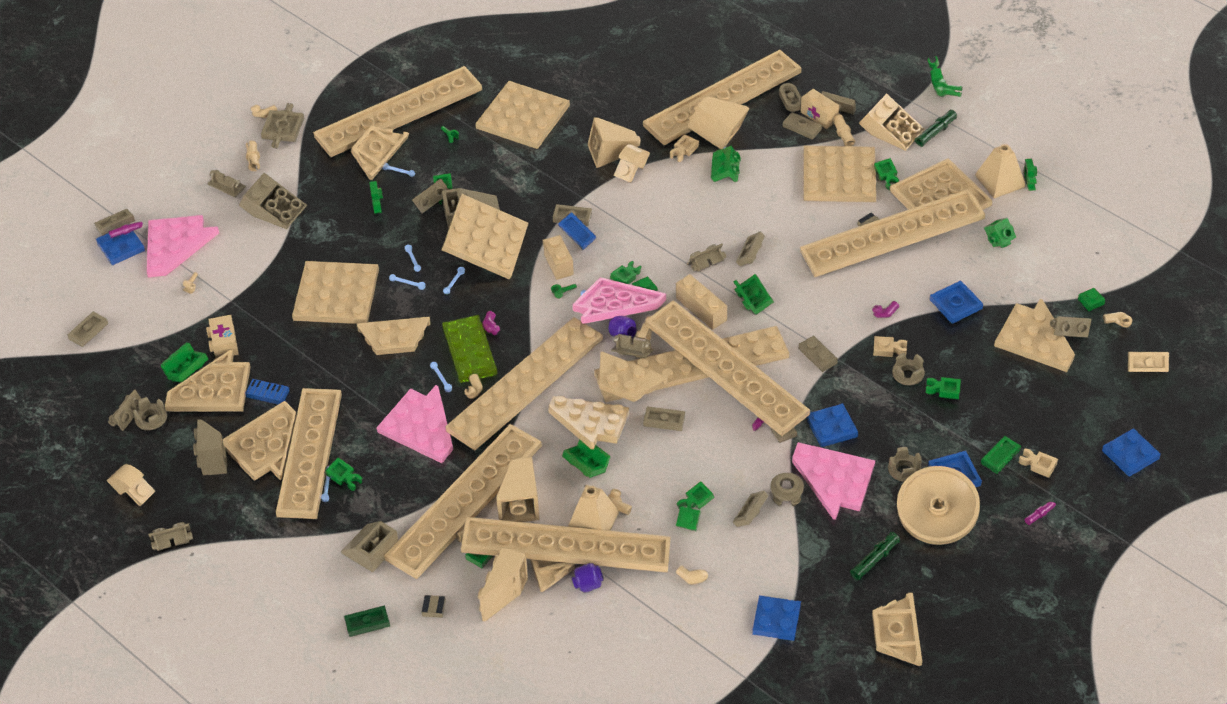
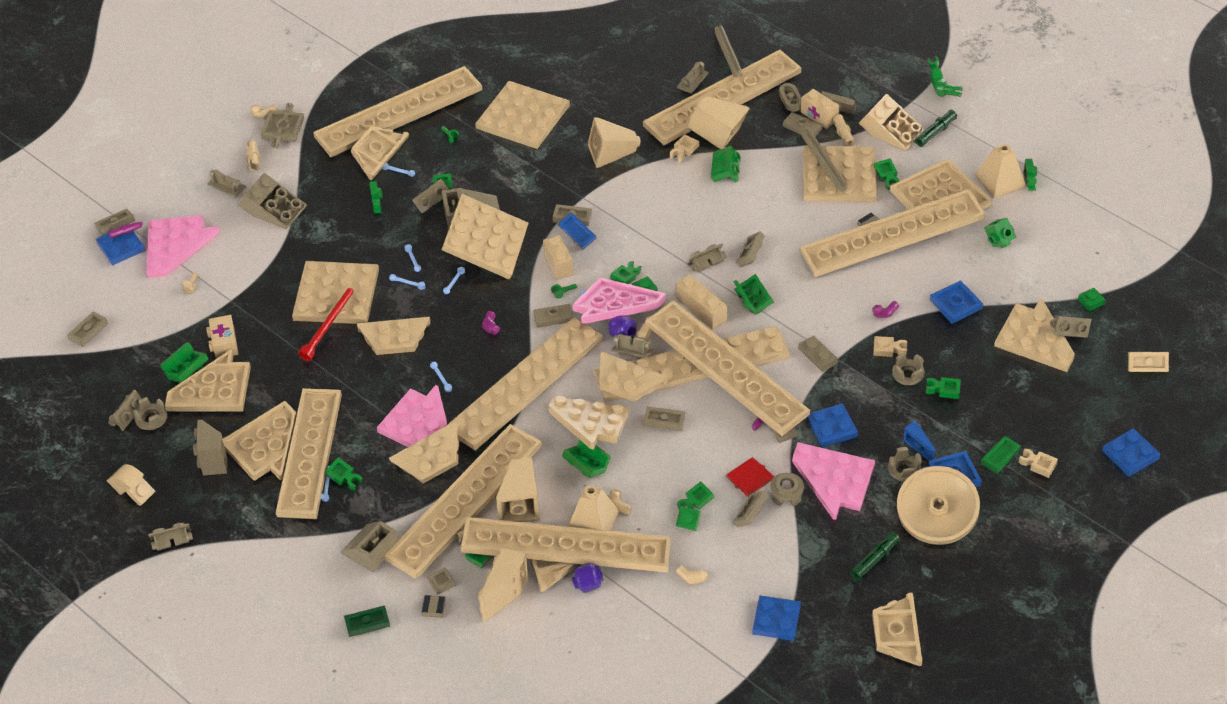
blue tile [245,379,289,405] -> none
clear neon green plate [442,315,497,383] -> none
tan arm [465,374,483,399] -> none
tan brick [614,144,650,183] -> none
magenta piece [1025,502,1056,525] -> none
tan arm [1103,312,1132,327] -> none
none -> red piece [298,288,354,361]
none -> tan wing [389,421,459,484]
none -> dark tan tile [427,567,456,595]
none -> dark tan plate [533,304,573,328]
none -> dark tan hinge [677,61,709,94]
none -> dark tan axle [714,25,742,77]
none -> red piece [726,457,774,497]
none -> dark tan axle [802,129,848,192]
none -> blue slope [903,421,935,461]

